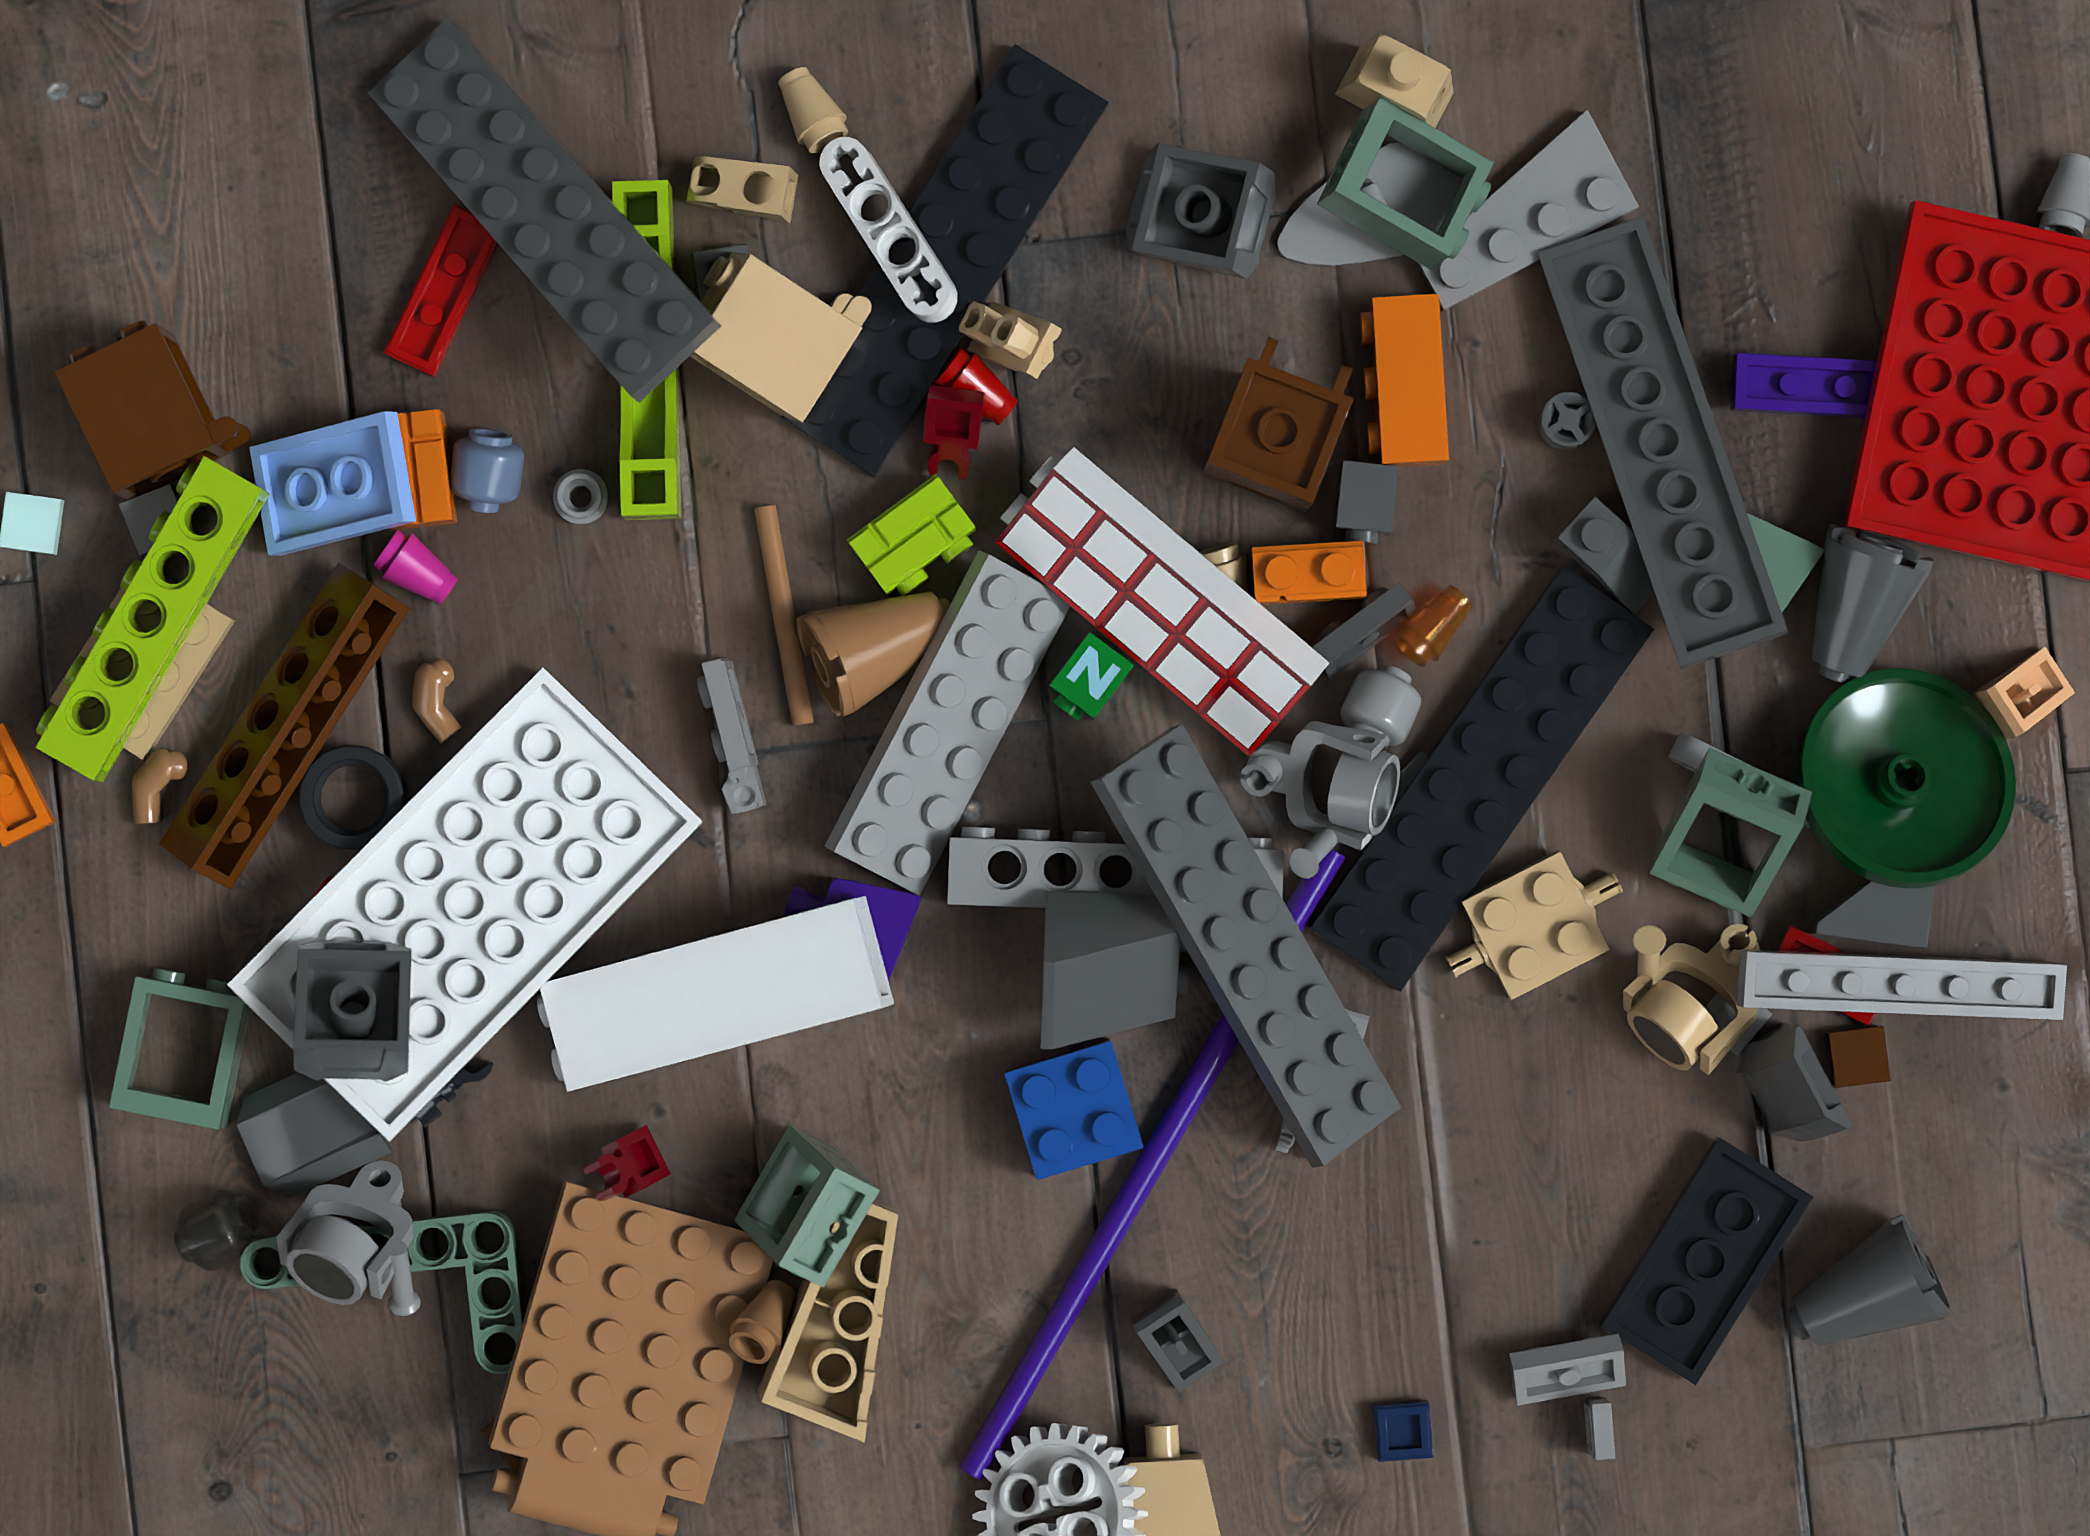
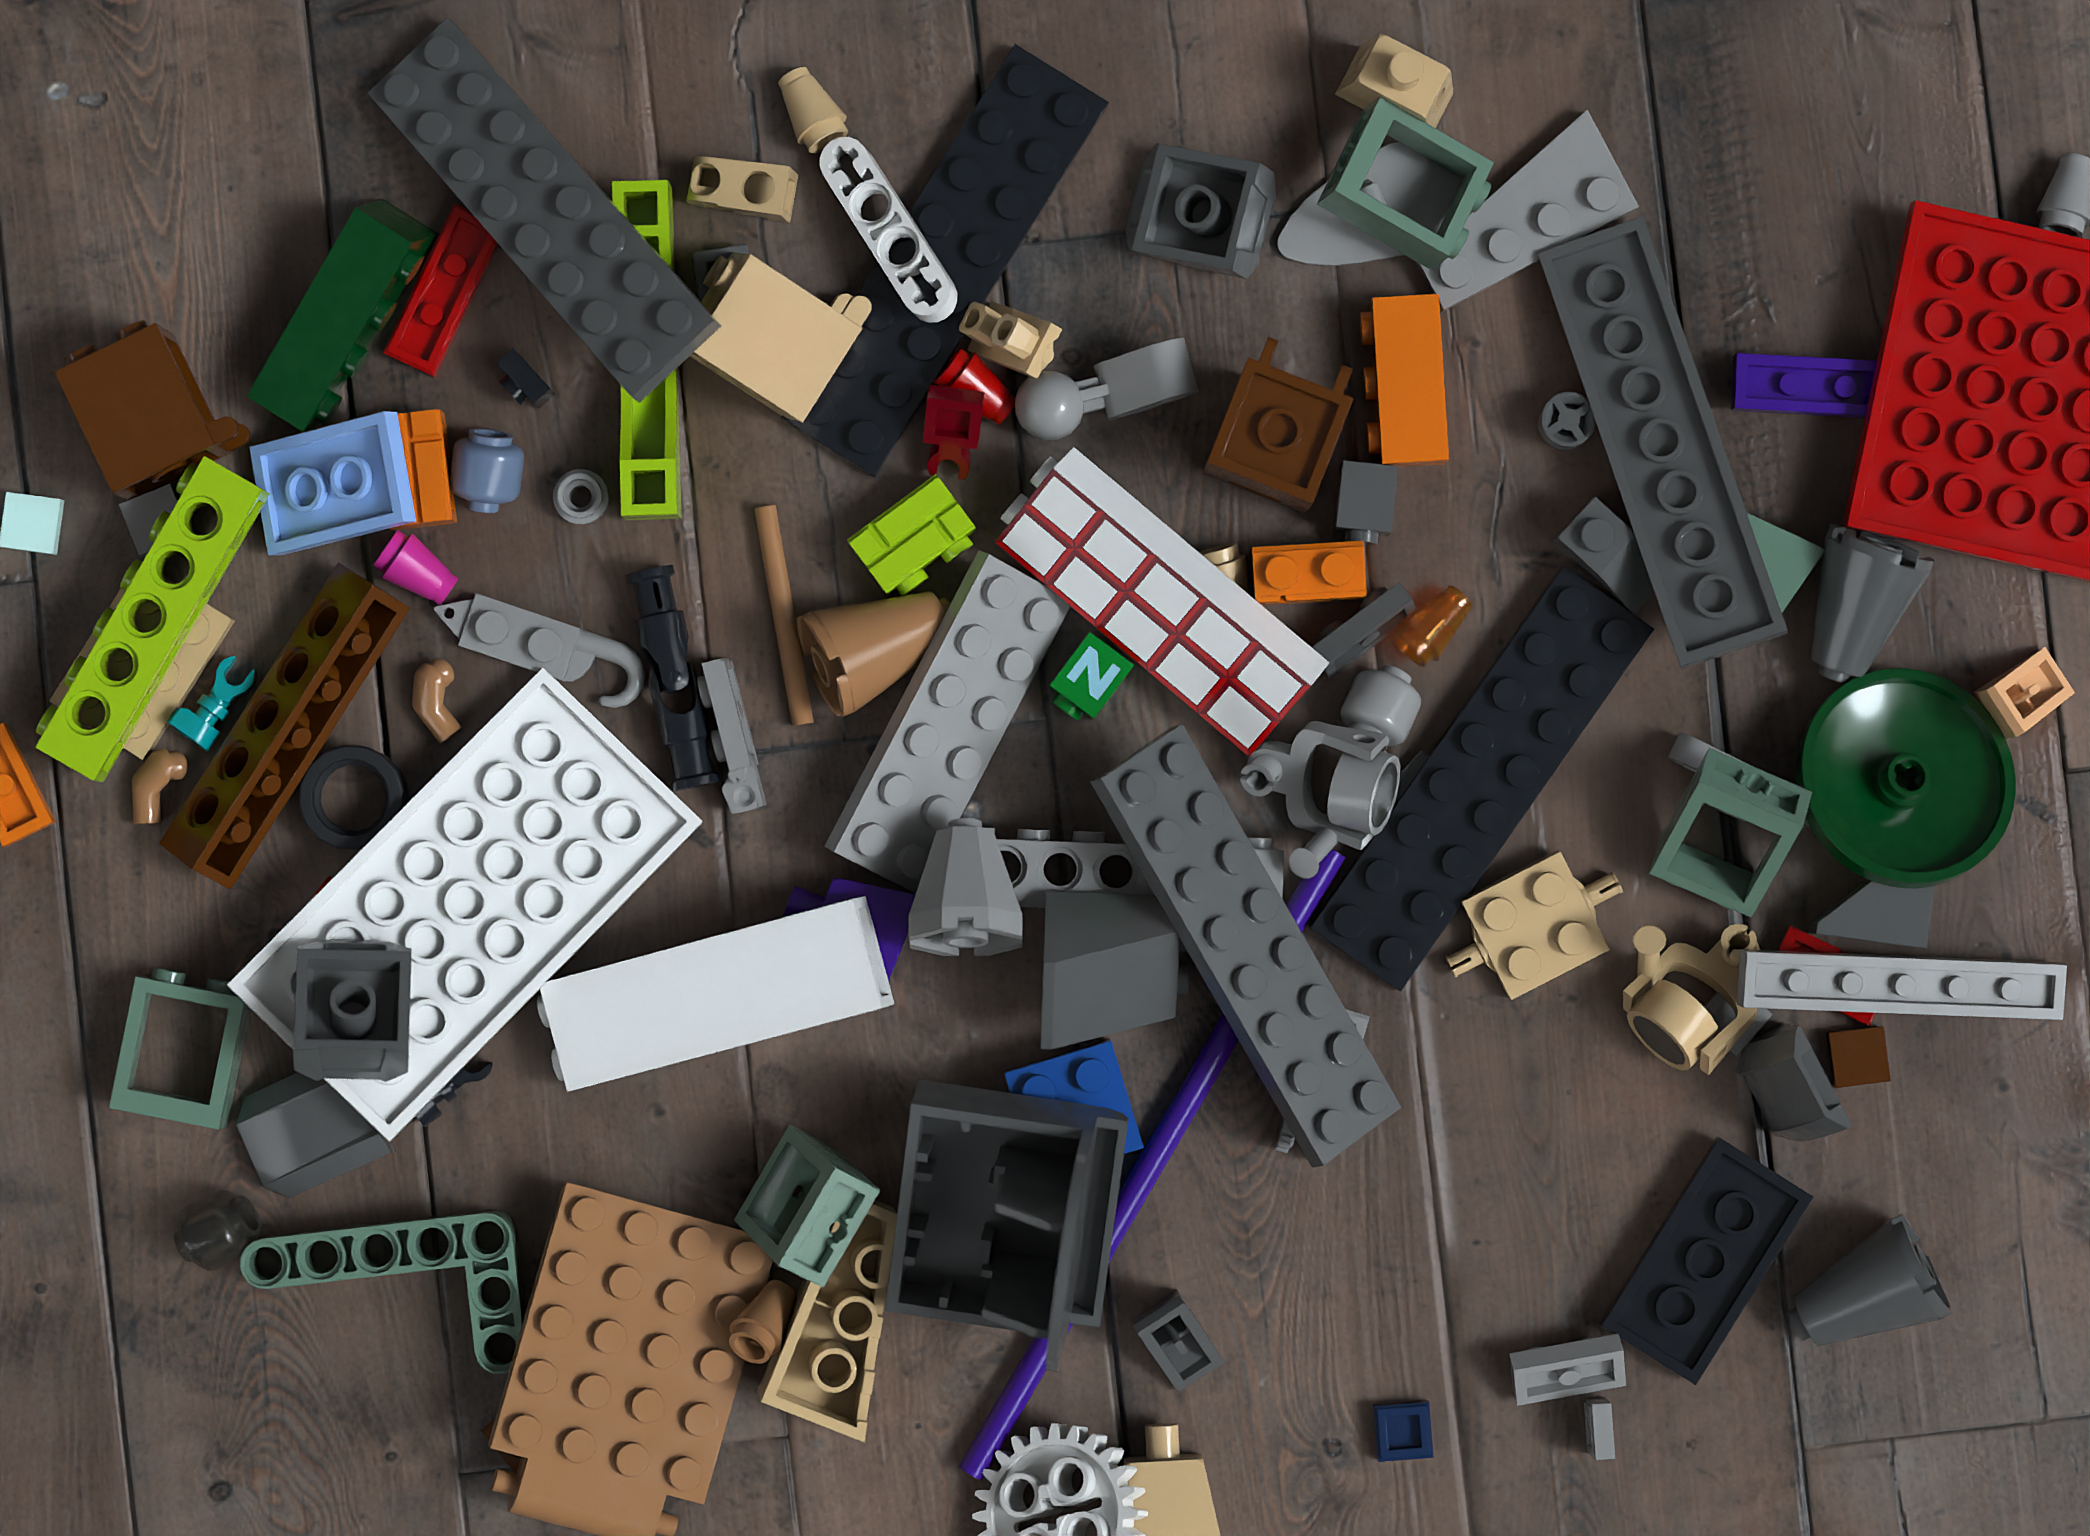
light grey piece [276,1160,421,1316] -> none
dark red plate [583,1125,671,1201] -> none
none -> teal piece [167,656,256,752]
none -> dark green wedge [247,199,439,432]
none -> light grey plate [434,593,646,708]
none -> black plate [497,348,555,409]
none -> black piece [625,565,720,792]
none -> dark grey plate [886,1079,1128,1372]
none -> light grey cone [909,818,1022,956]
none -> light grey beam [1015,338,1199,440]

